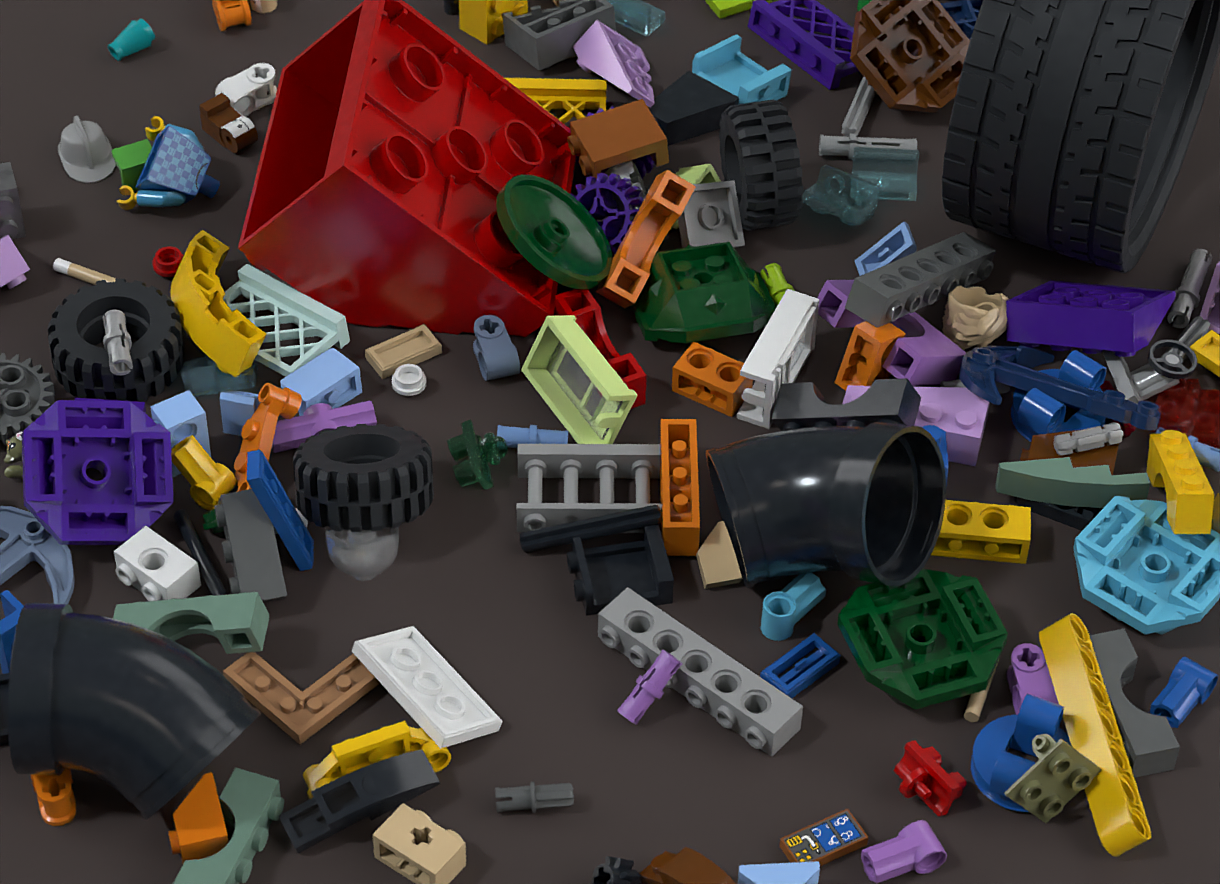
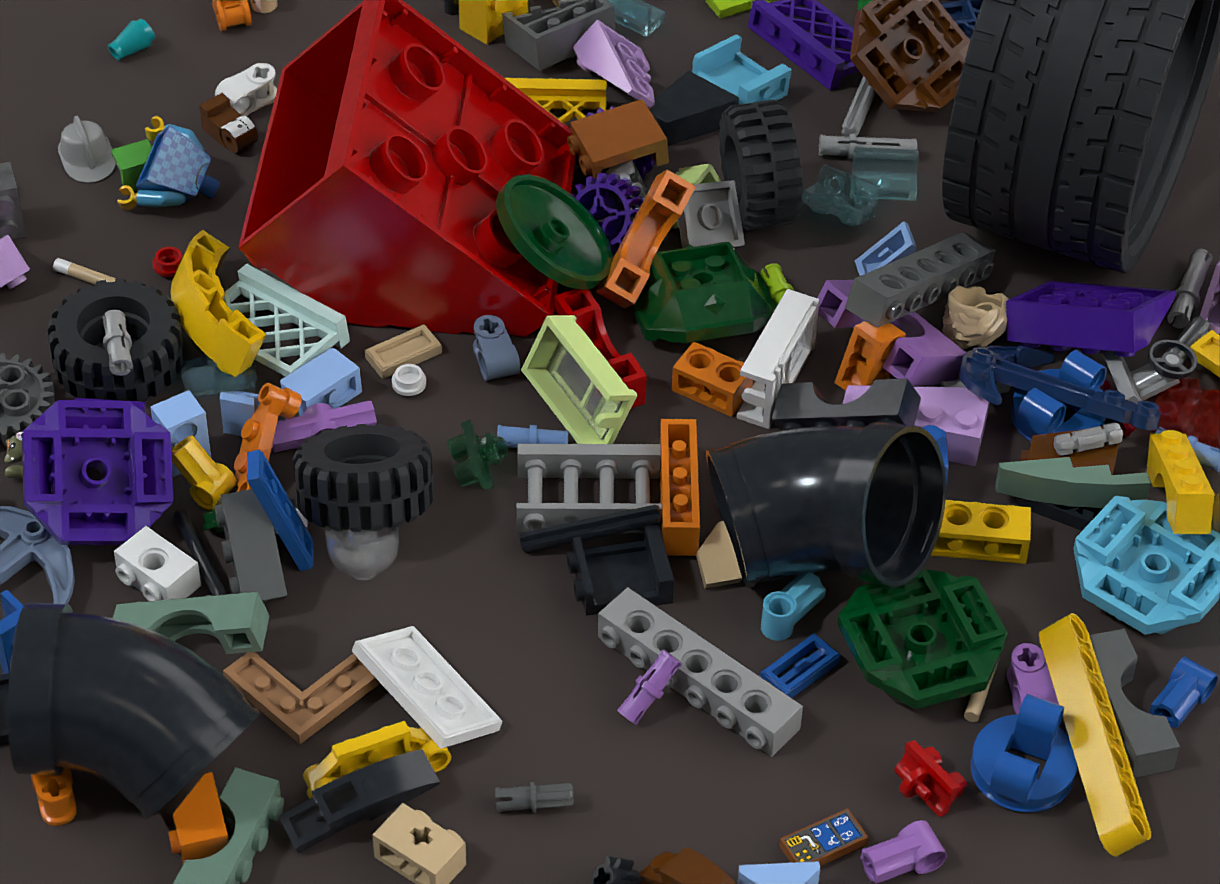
olive hinge [1004,734,1102,823] -> none

